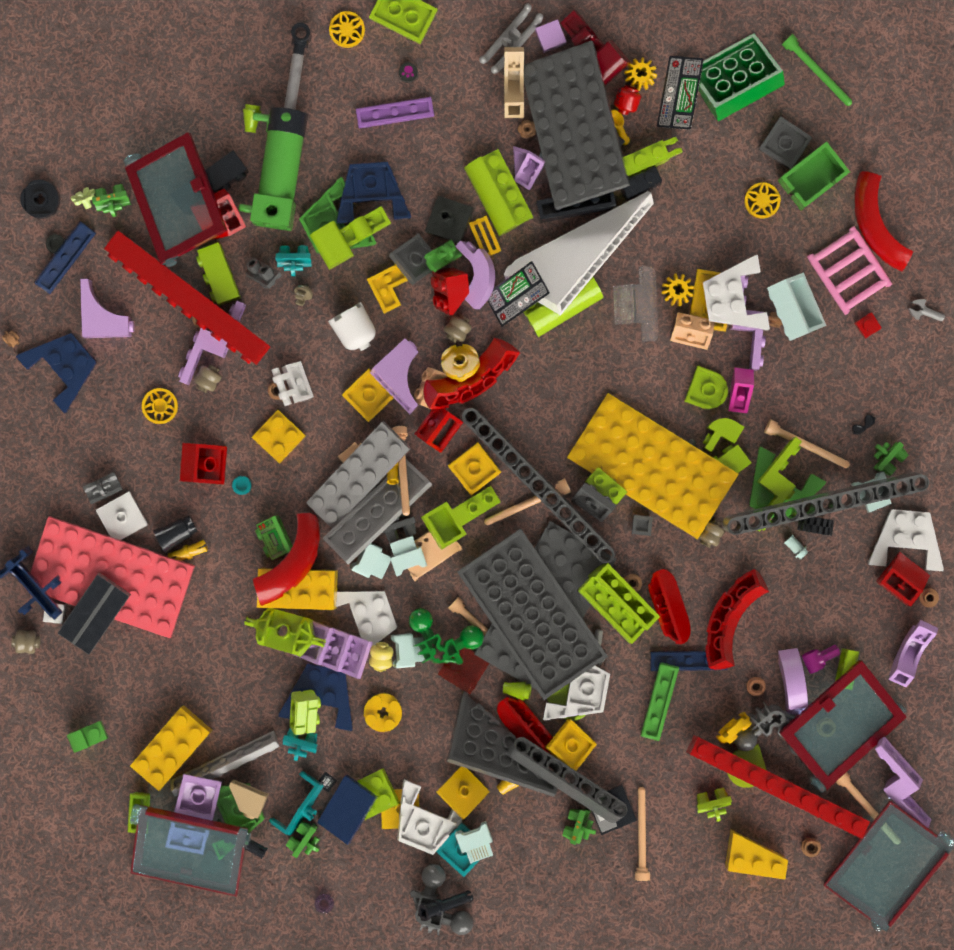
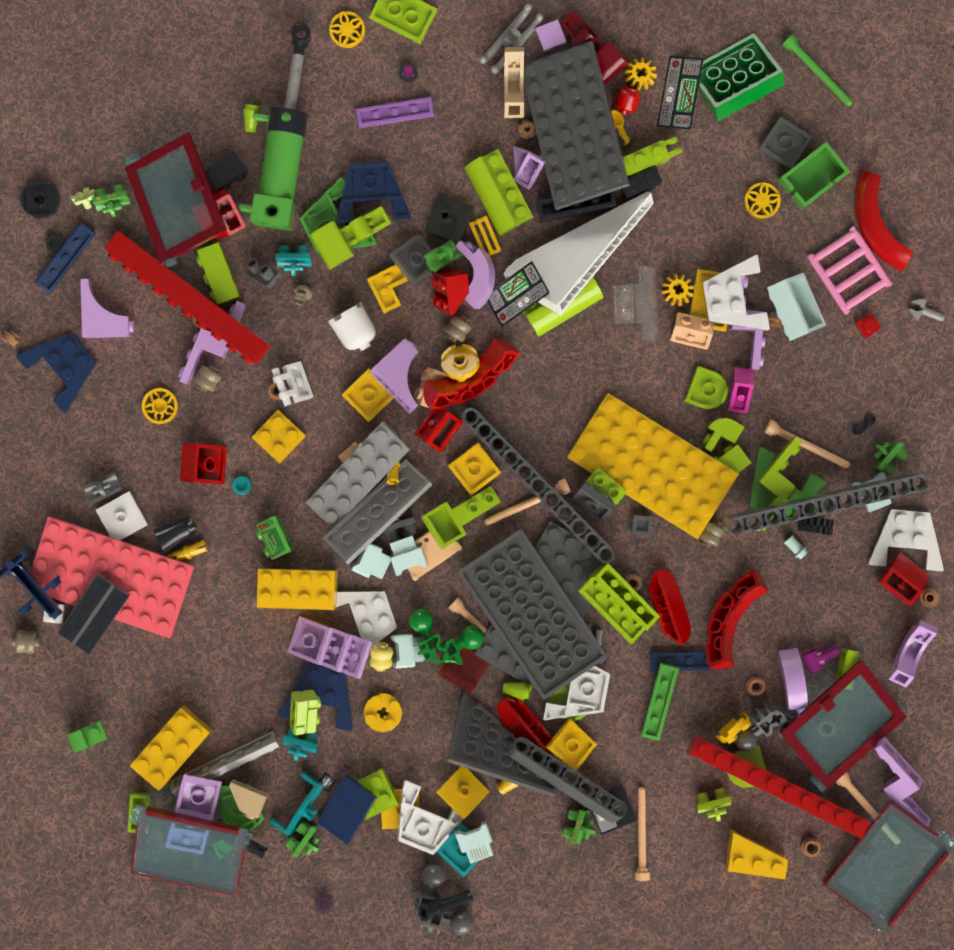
lime plate [244,608,326,657] -> none
red brick [253,513,320,606] -> none
light nougat piece [392,426,410,516] -> none

